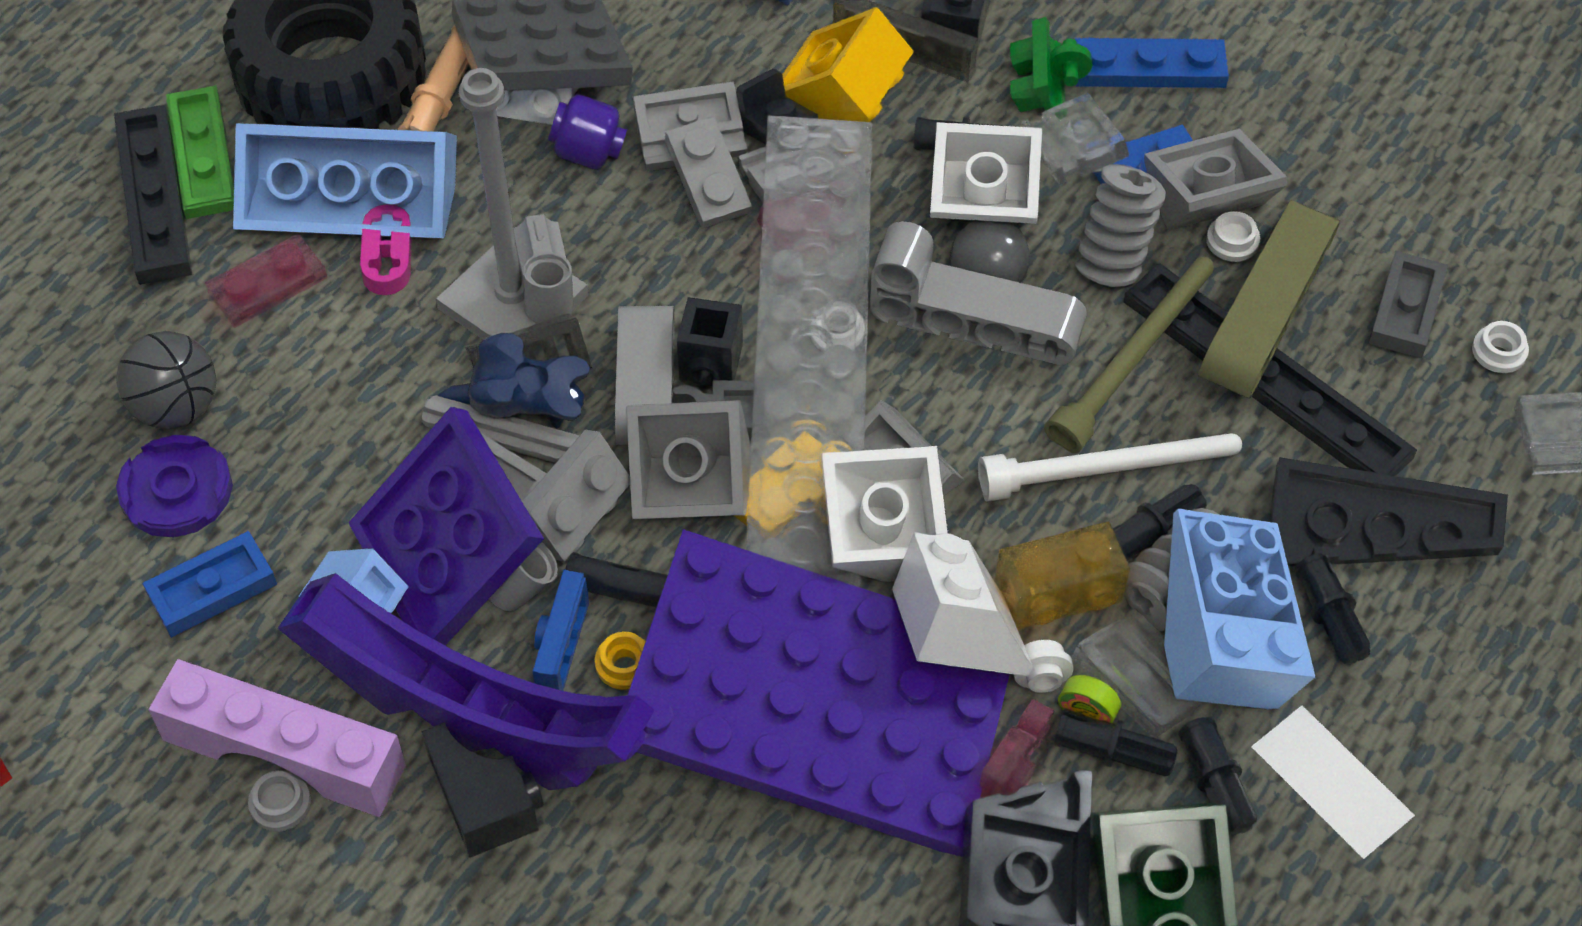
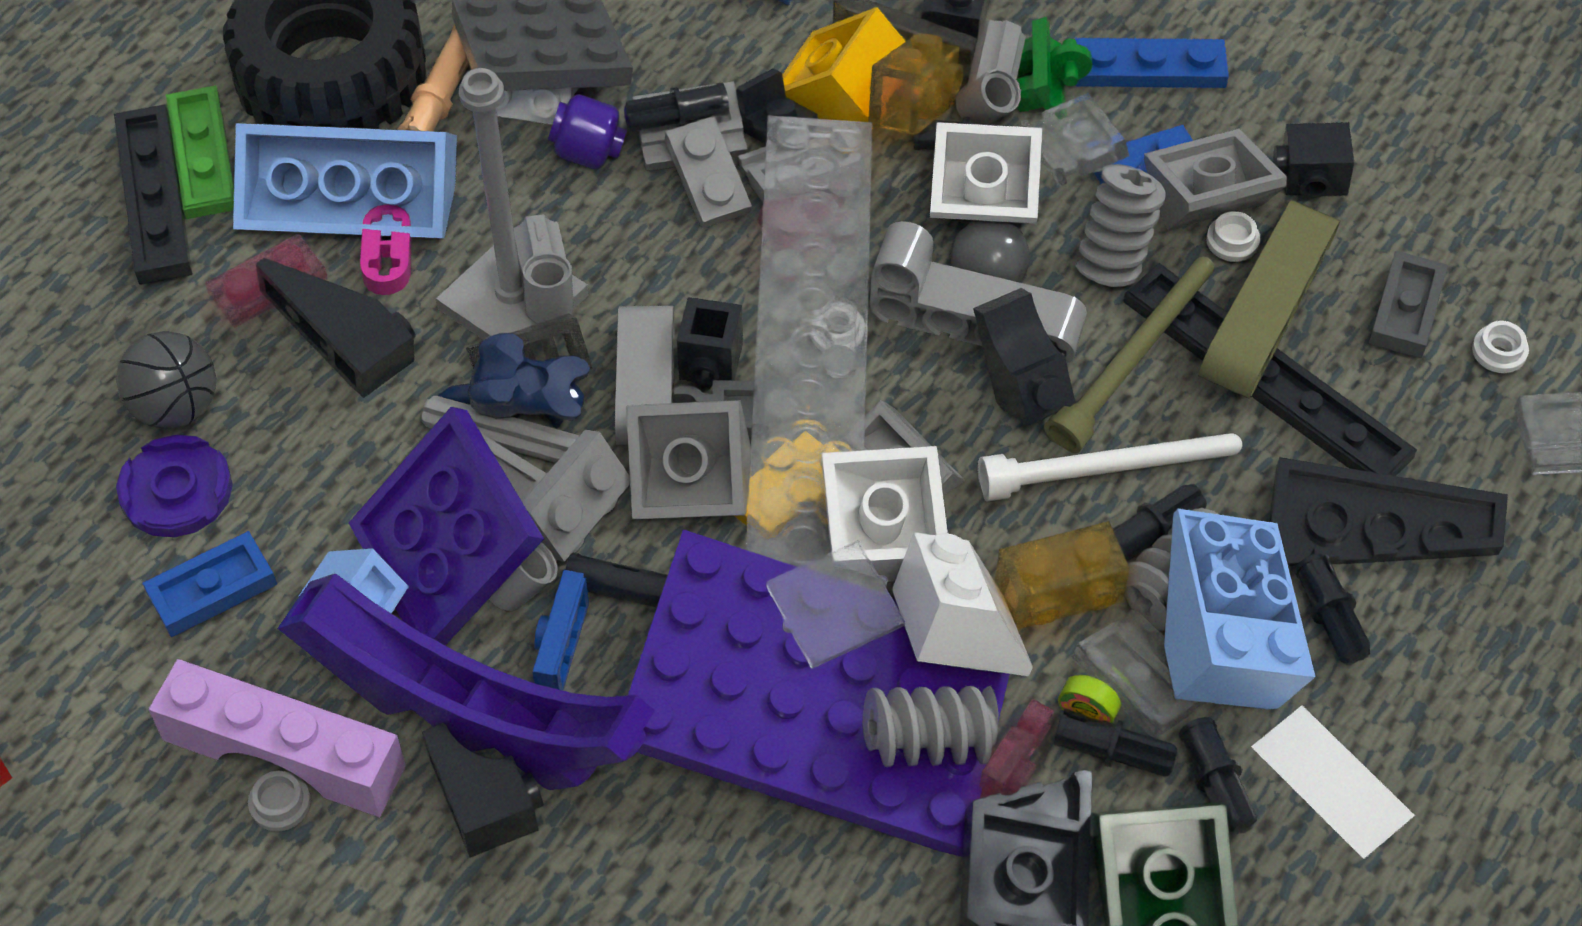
yellow plate [595,631,646,690] -> none
white plate [1014,640,1073,693] -> none
none -> black slope [256,258,415,398]
none -> black axle [624,82,729,131]
none -> clear piece [766,540,905,669]
none -> light grey piece [863,686,998,767]
none -> clear yellow brick [868,34,963,135]
none -> light grey piece [956,19,1026,124]
none -> black arch [973,288,1076,426]
none -> black brick [1273,122,1354,198]

